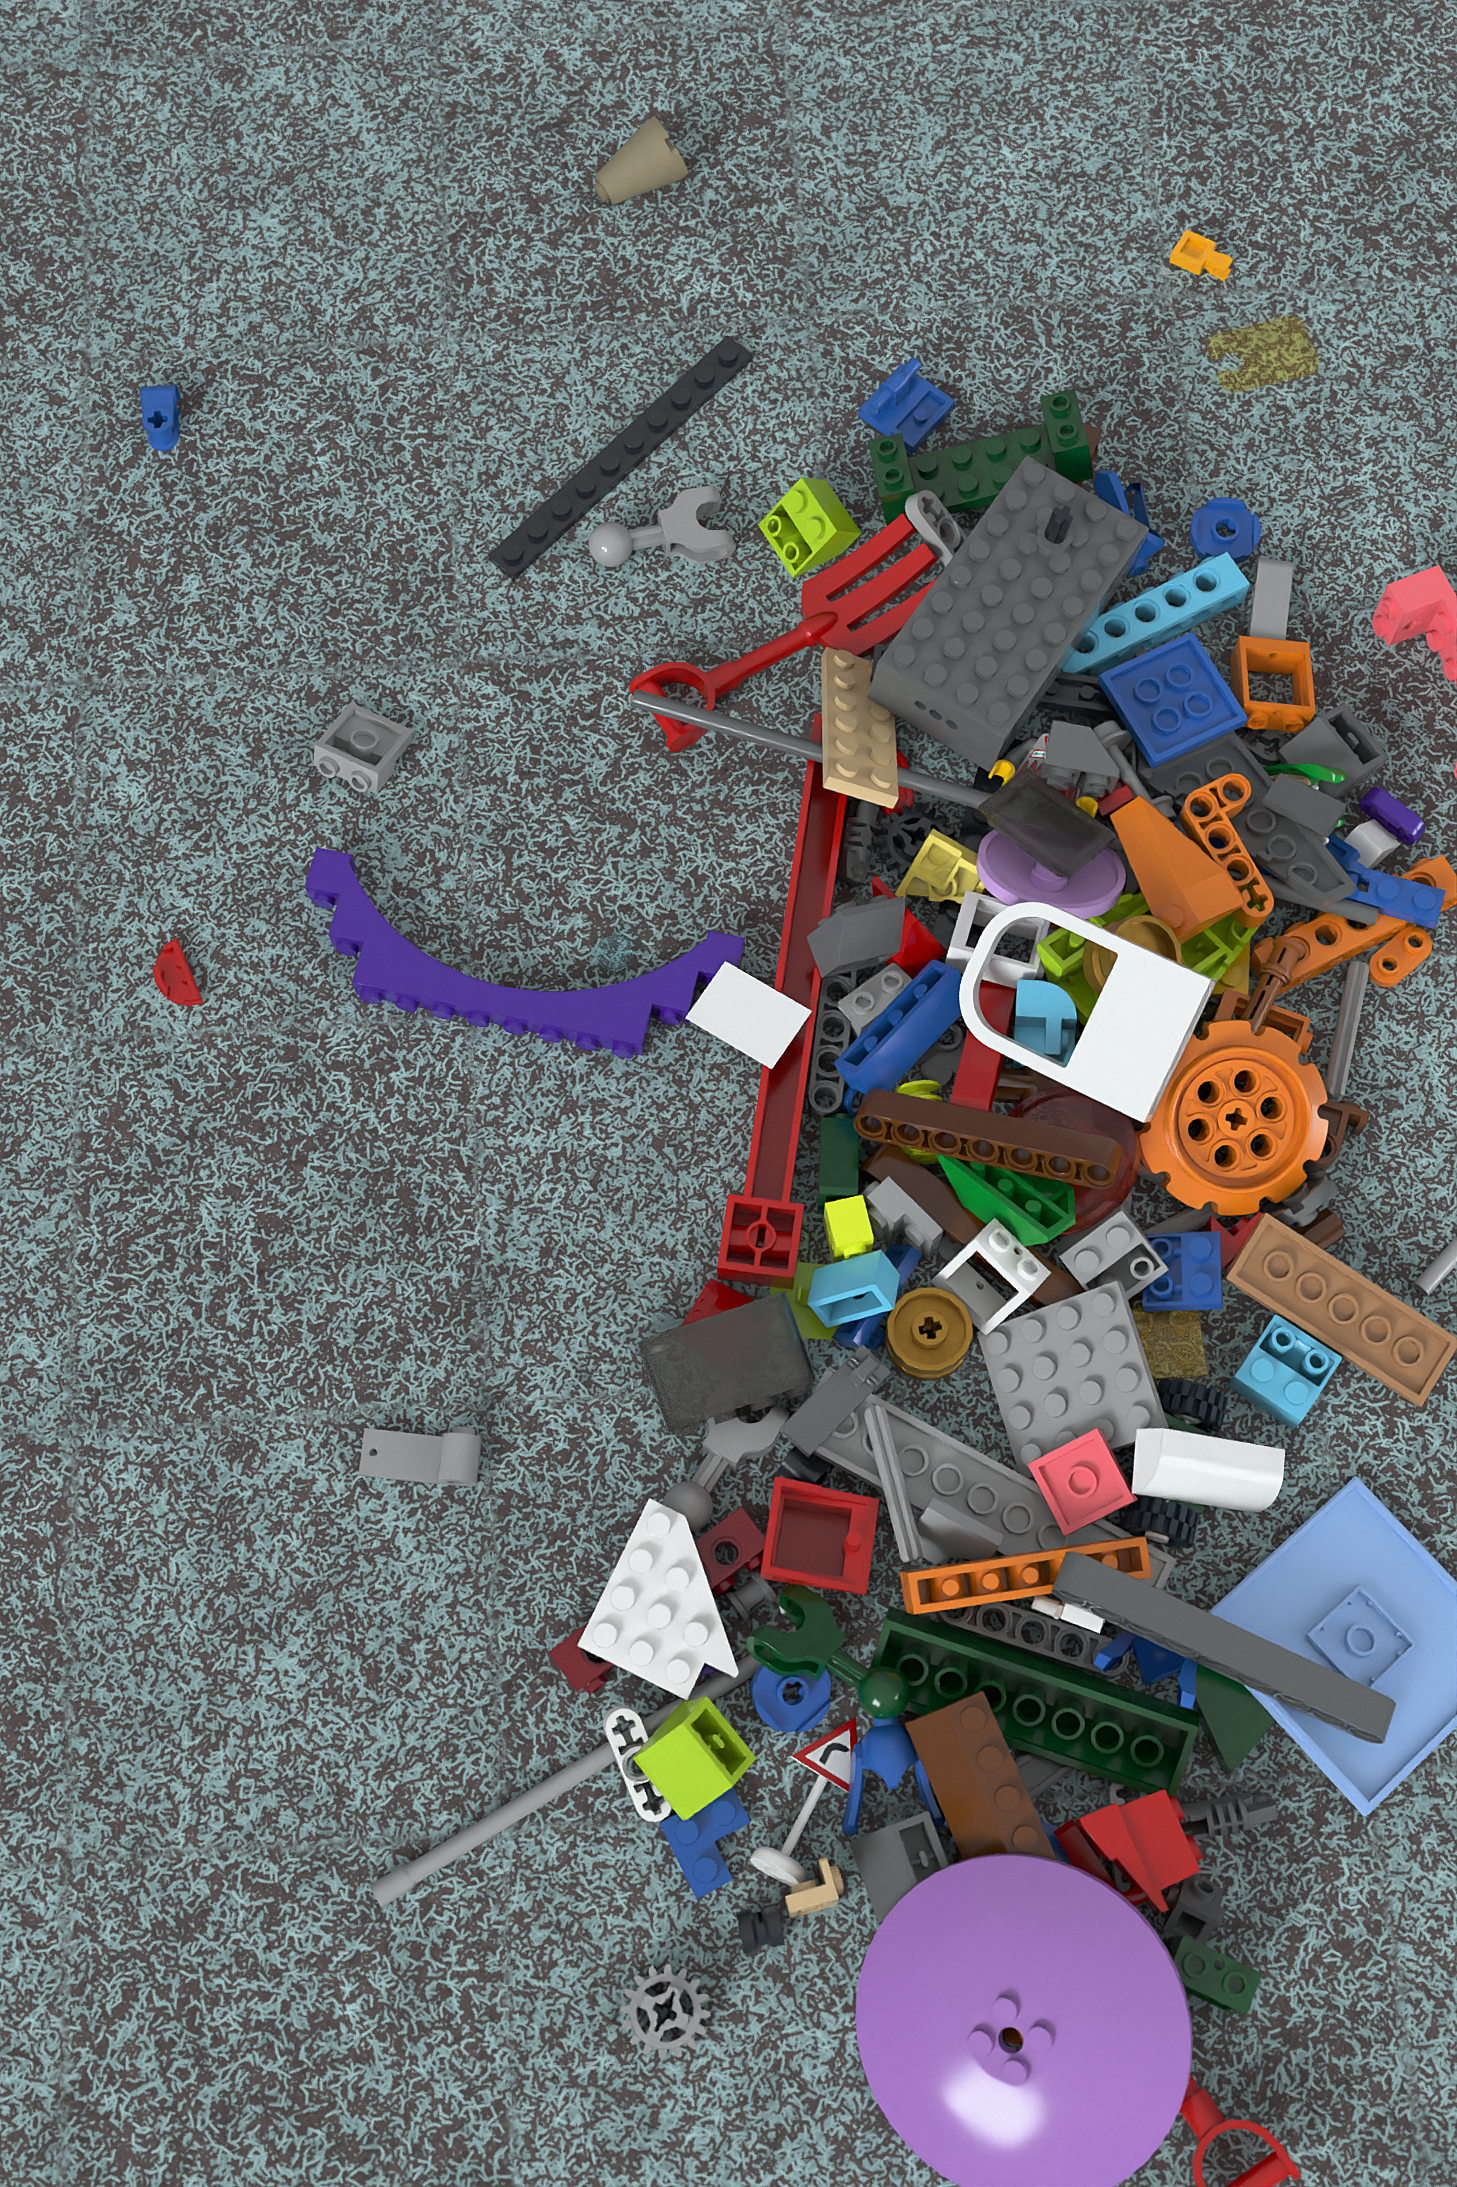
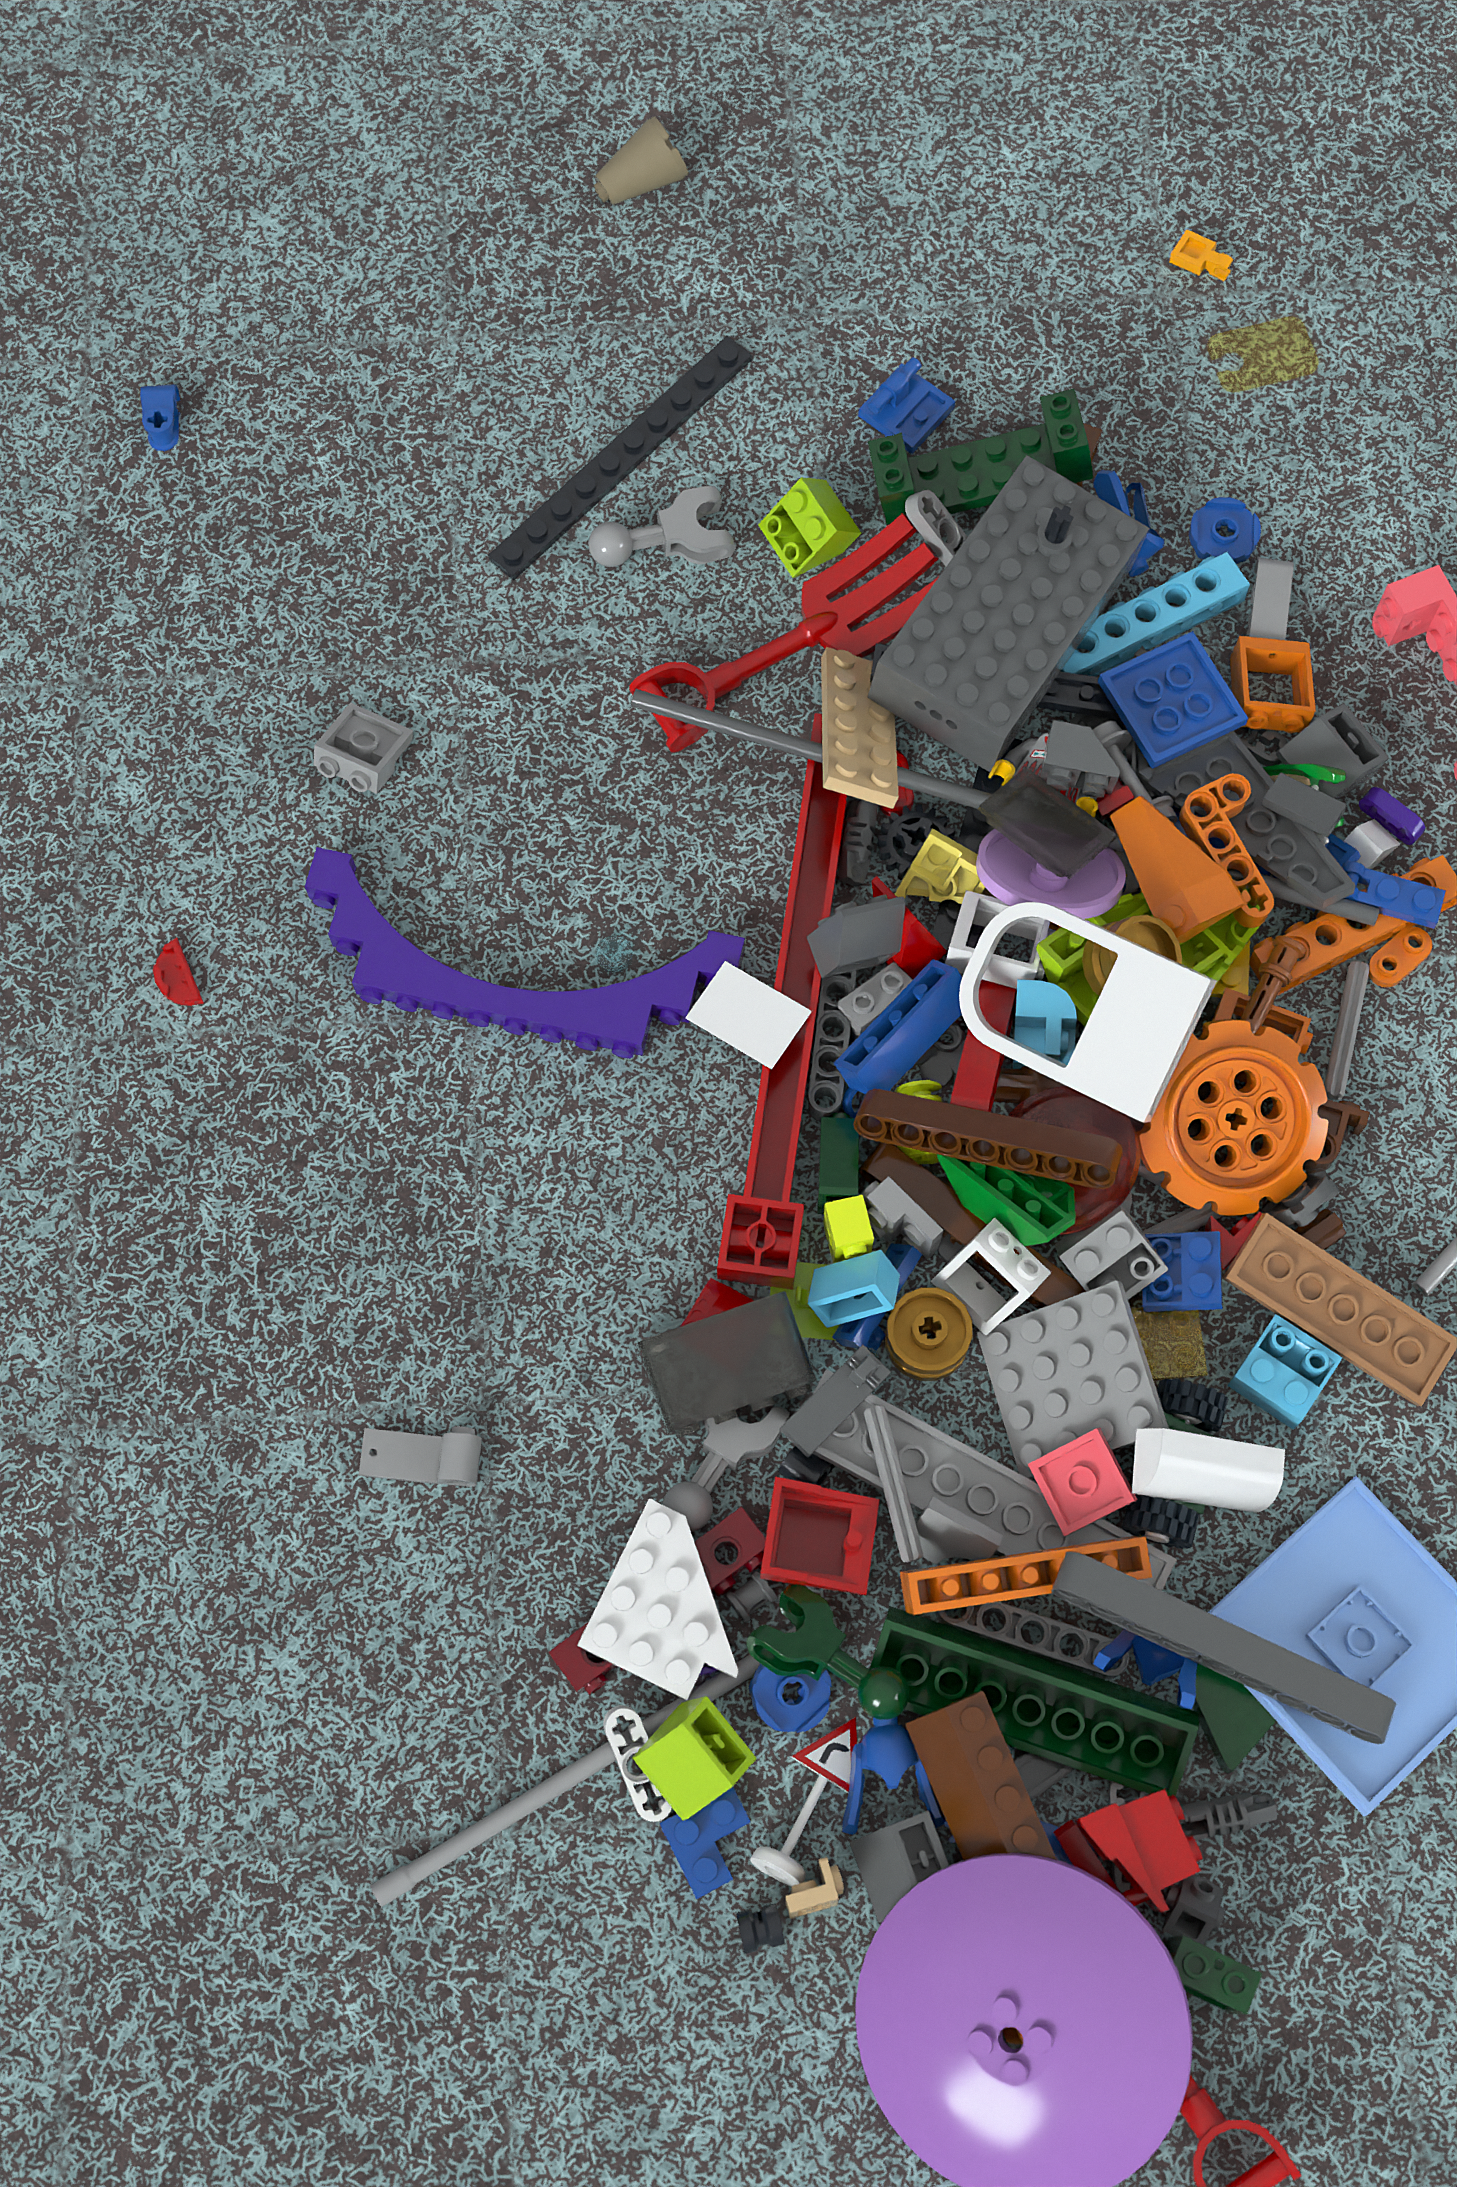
light grey gear [620,1964,711,2060] -> none
white plate [1031,1595,1104,1633] -> none

